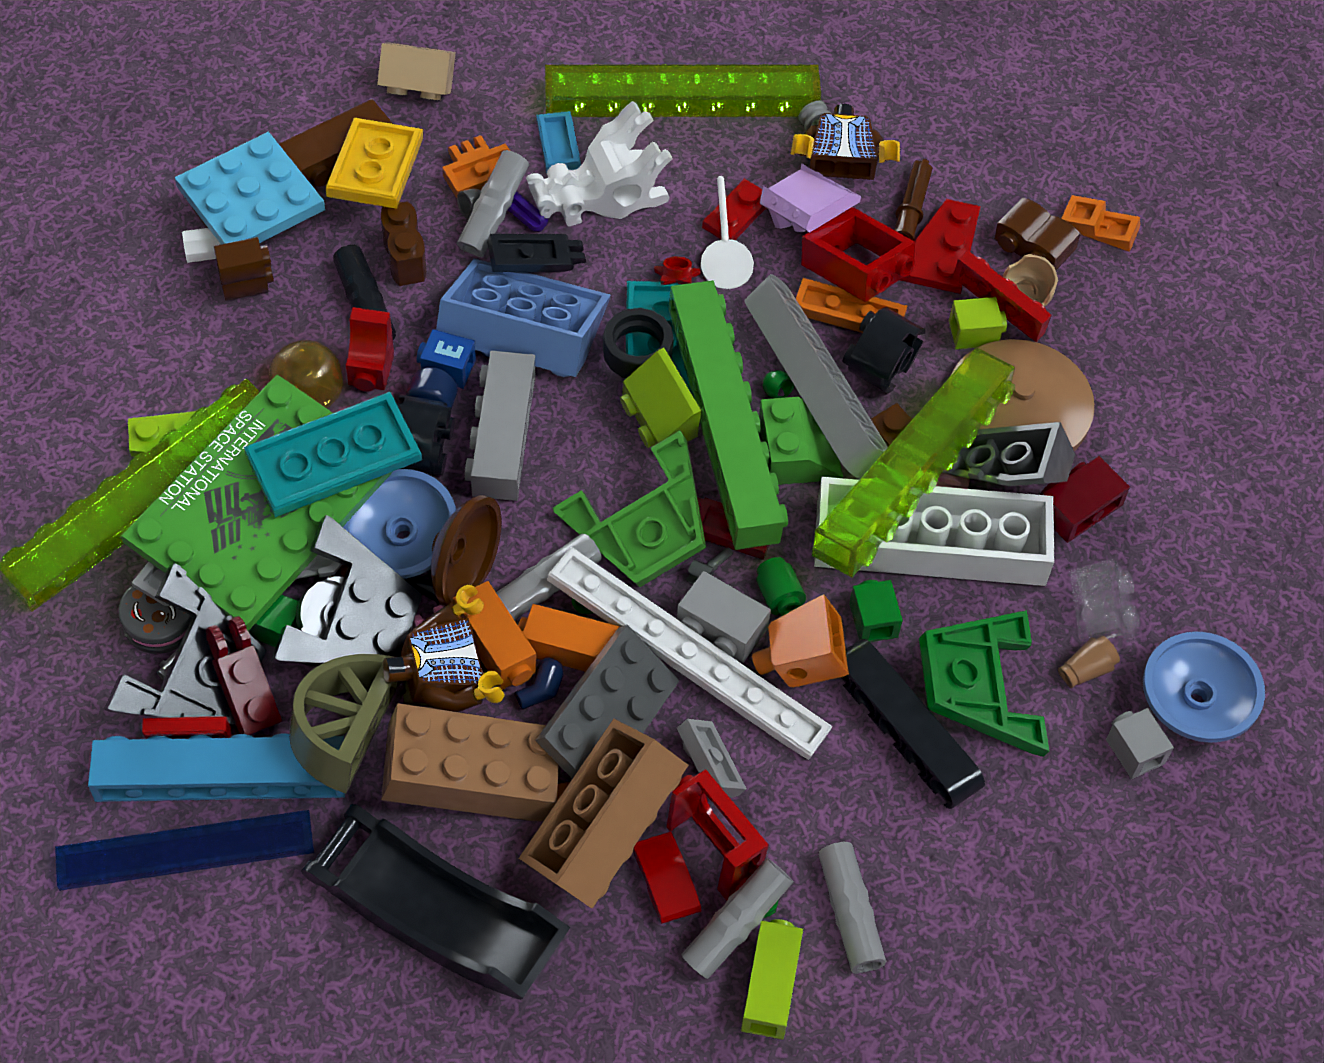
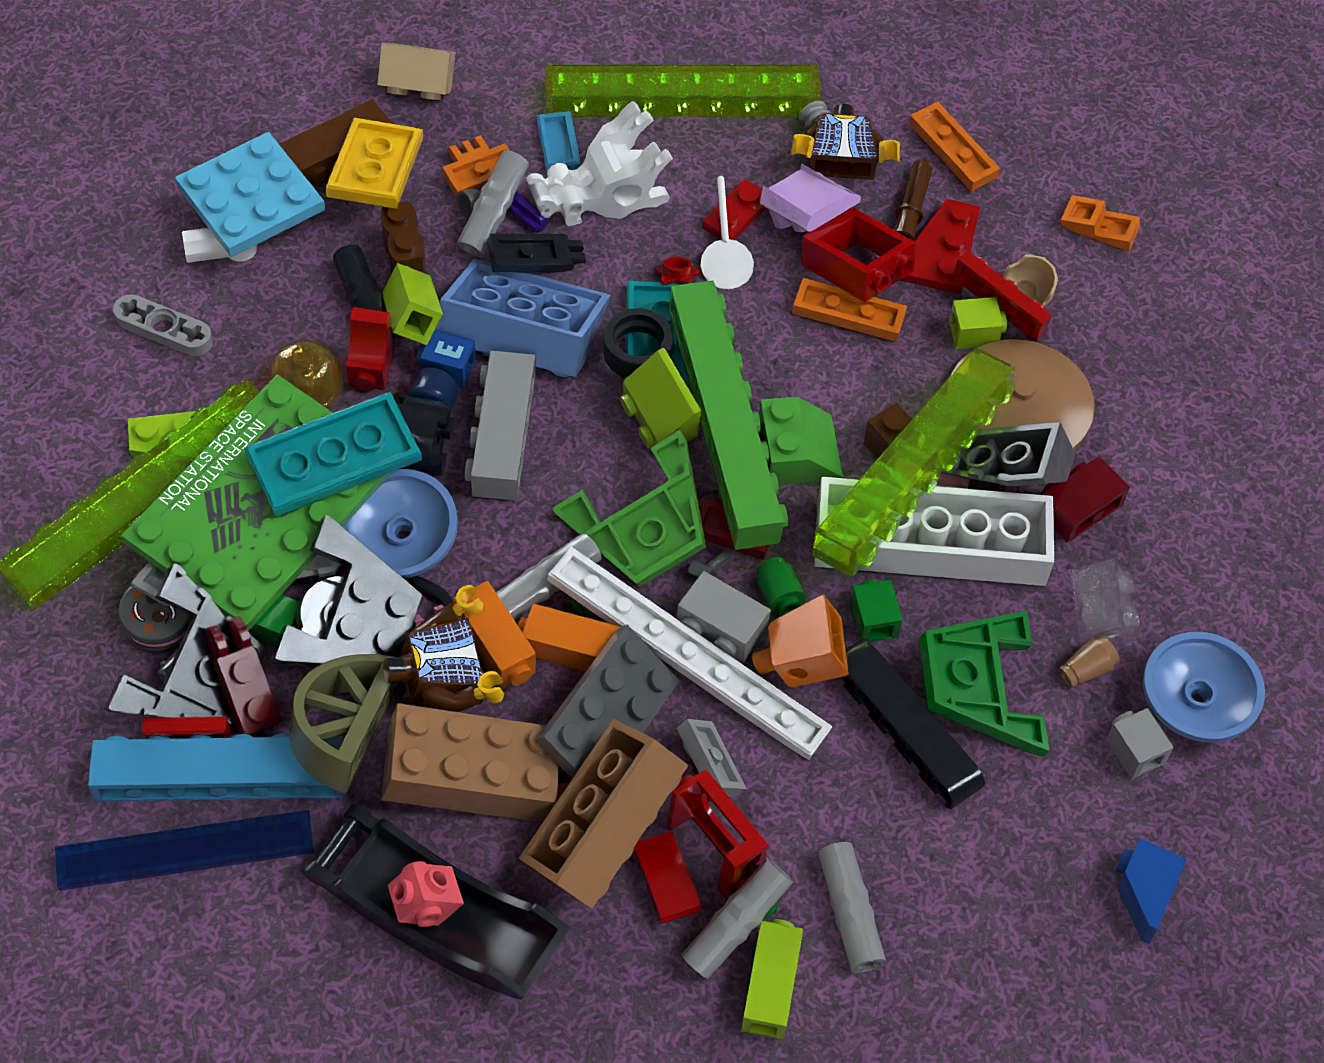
reddish brown brick [214,237,274,301] -> none
reddish brown dish [431,495,502,607] -> none
dark blue arm [515,657,564,710] -> none
light grey beam [745,274,889,479] -> none
green hinge [762,370,794,399] -> none
black brick [842,307,925,393] -> none
reddish brown brick [994,198,1080,270] -> none
none -> light grey beam [113,295,213,356]
none -> lime brick [382,263,443,345]
none -> coral brick [387,861,464,927]
none -> orange plate [909,101,1000,192]
none -> blue slope [1115,838,1187,944]

